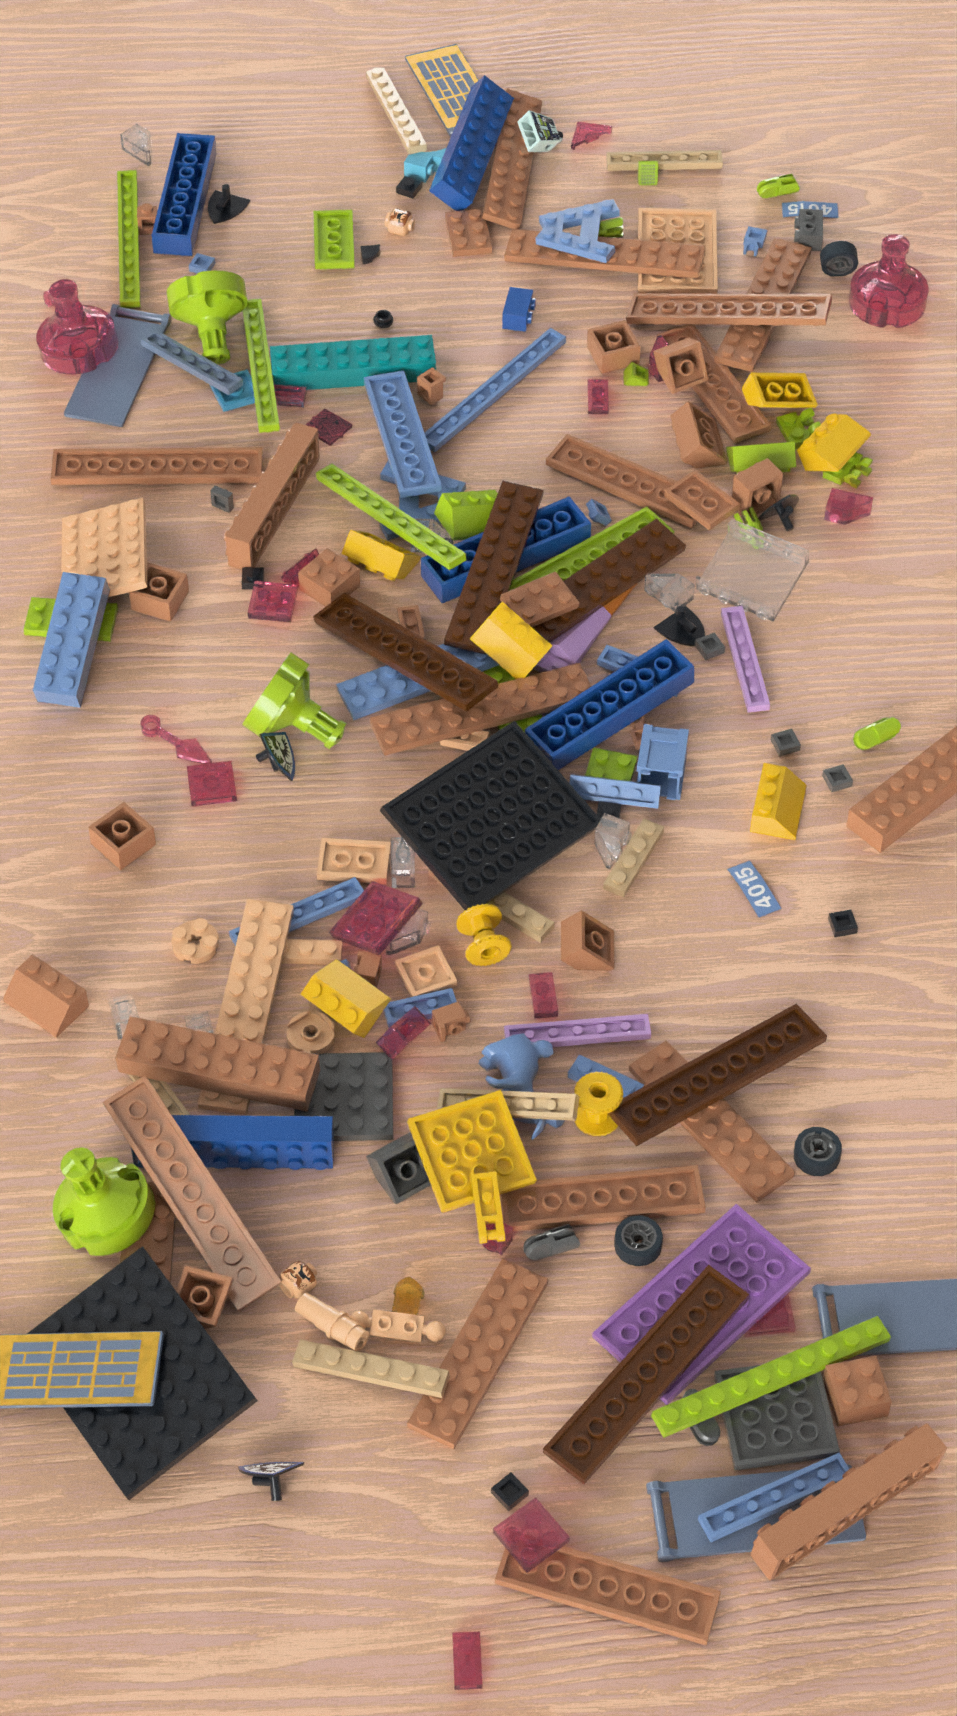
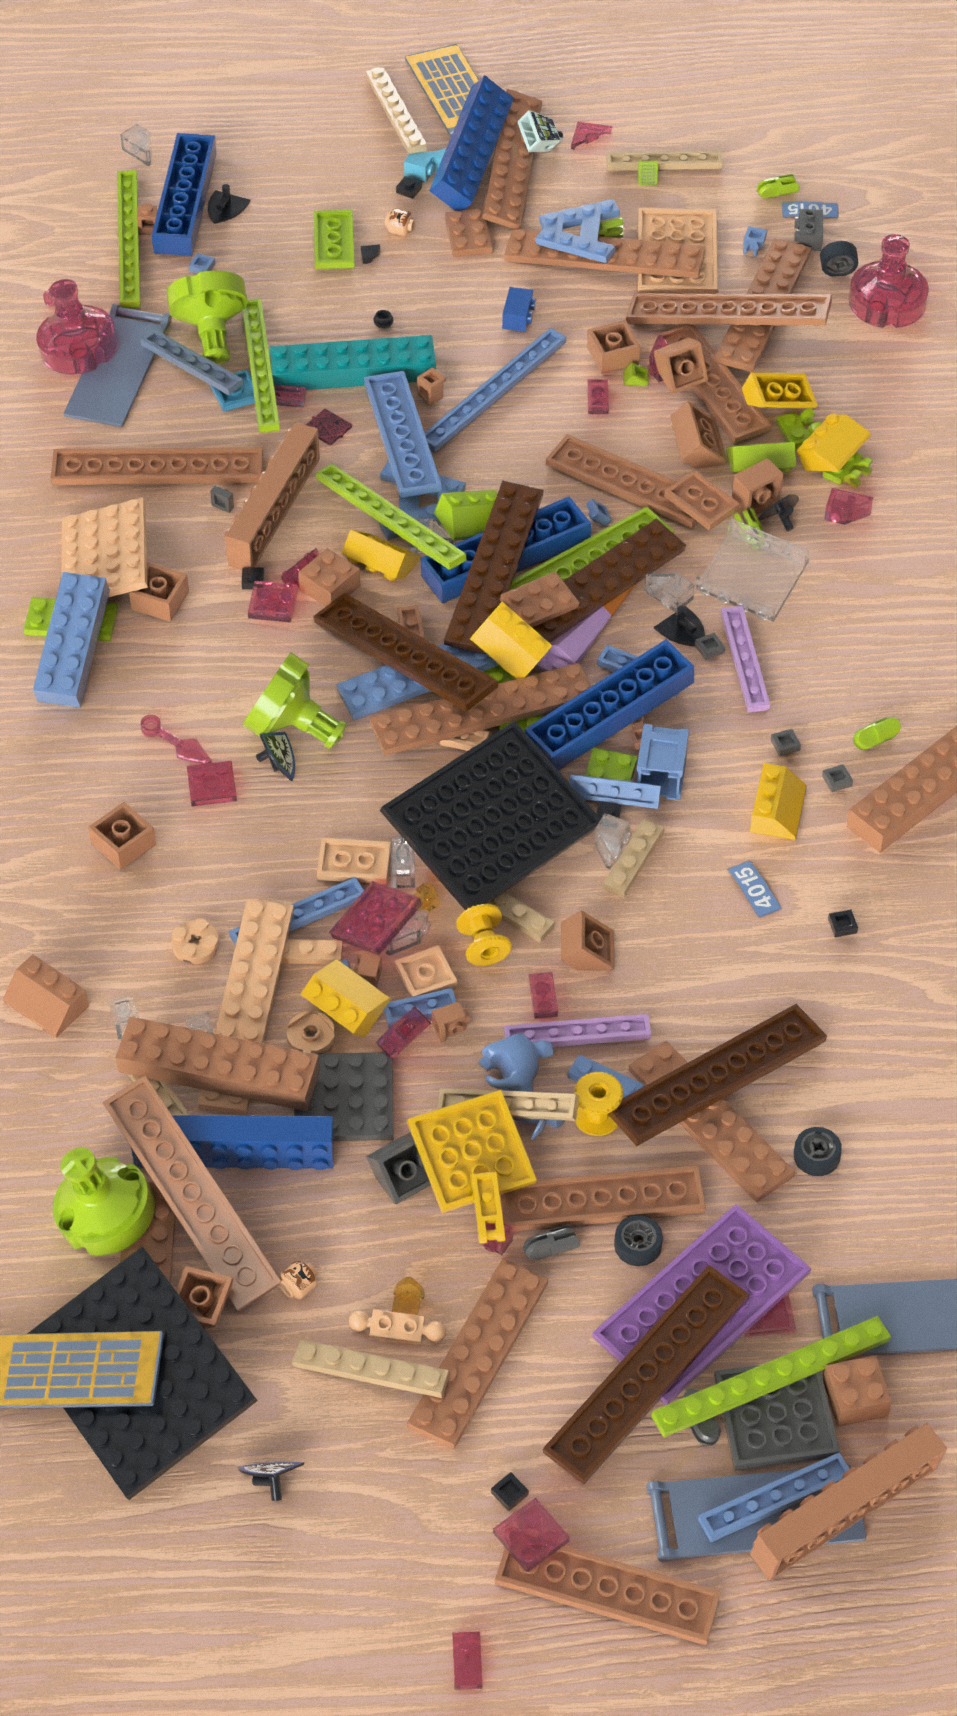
light nougat piece [295,1292,369,1351] -> none
none -> clear yellow tile [407,882,440,920]

